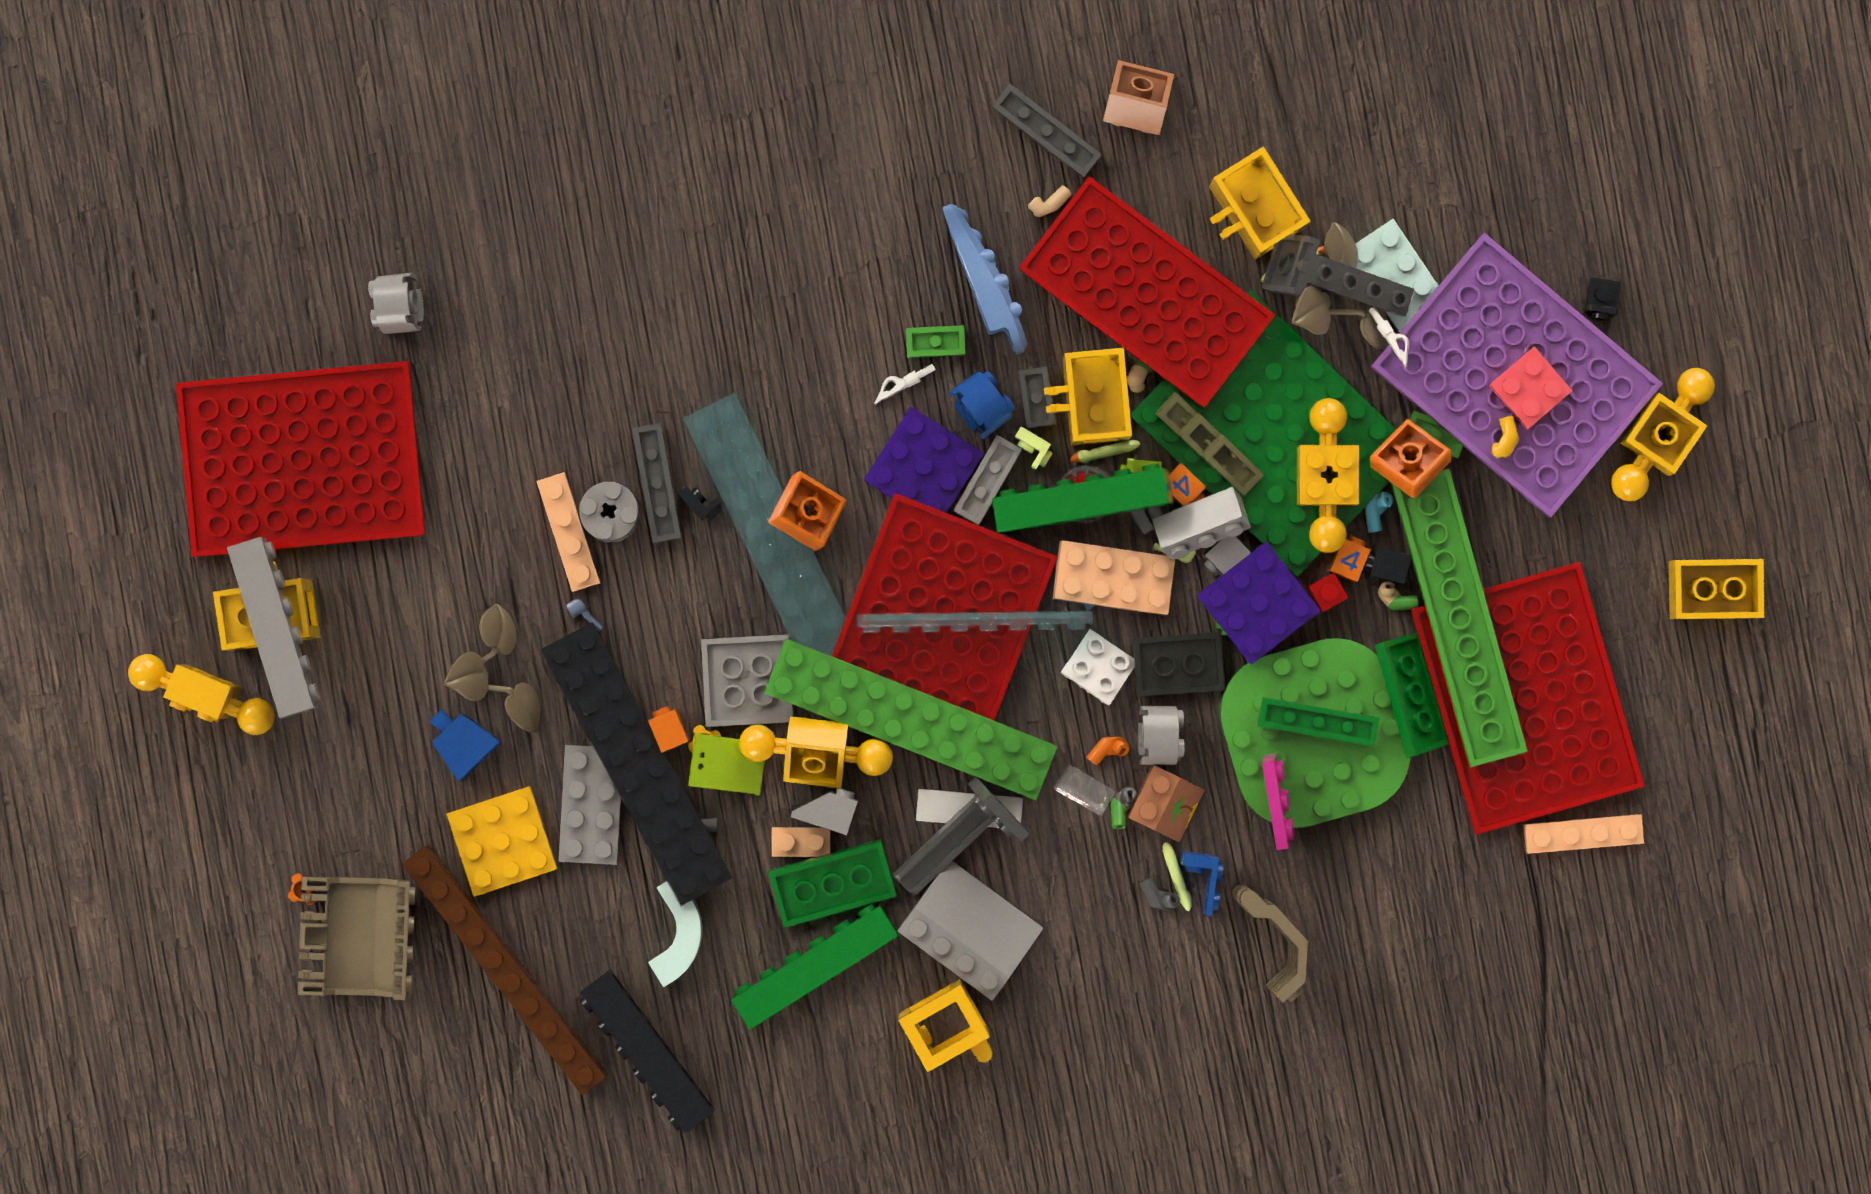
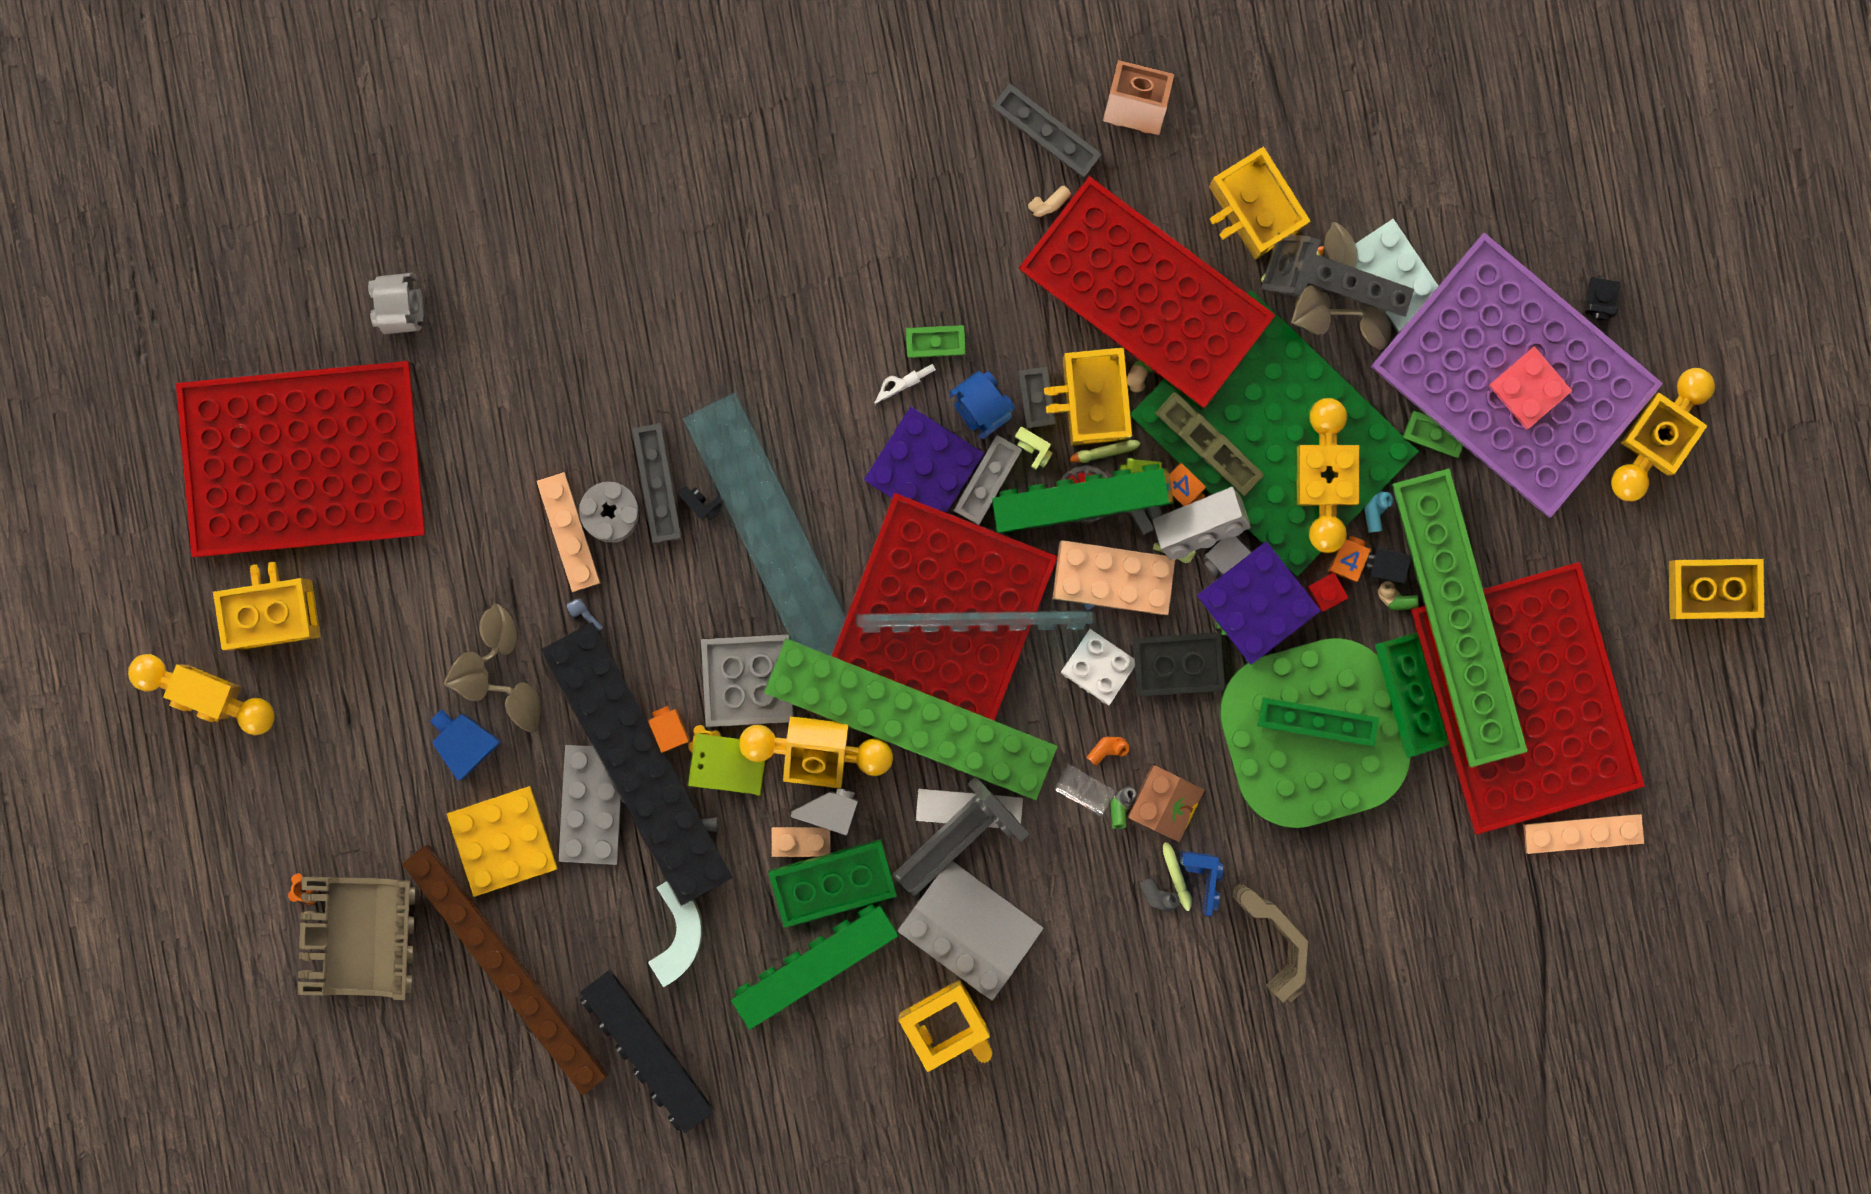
light grey brick [227,537,320,718] -> none
orange brick [769,471,847,551] -> none
medium blue animal [942,204,1027,355] -> none
light grey brick [1138,706,1184,765] -> none
dark pink plate [1262,754,1295,850] -> none
white hand [1369,307,1409,368] -> none
orange brick [1370,419,1451,498] -> none
yellow arm [1491,416,1519,458] -> none

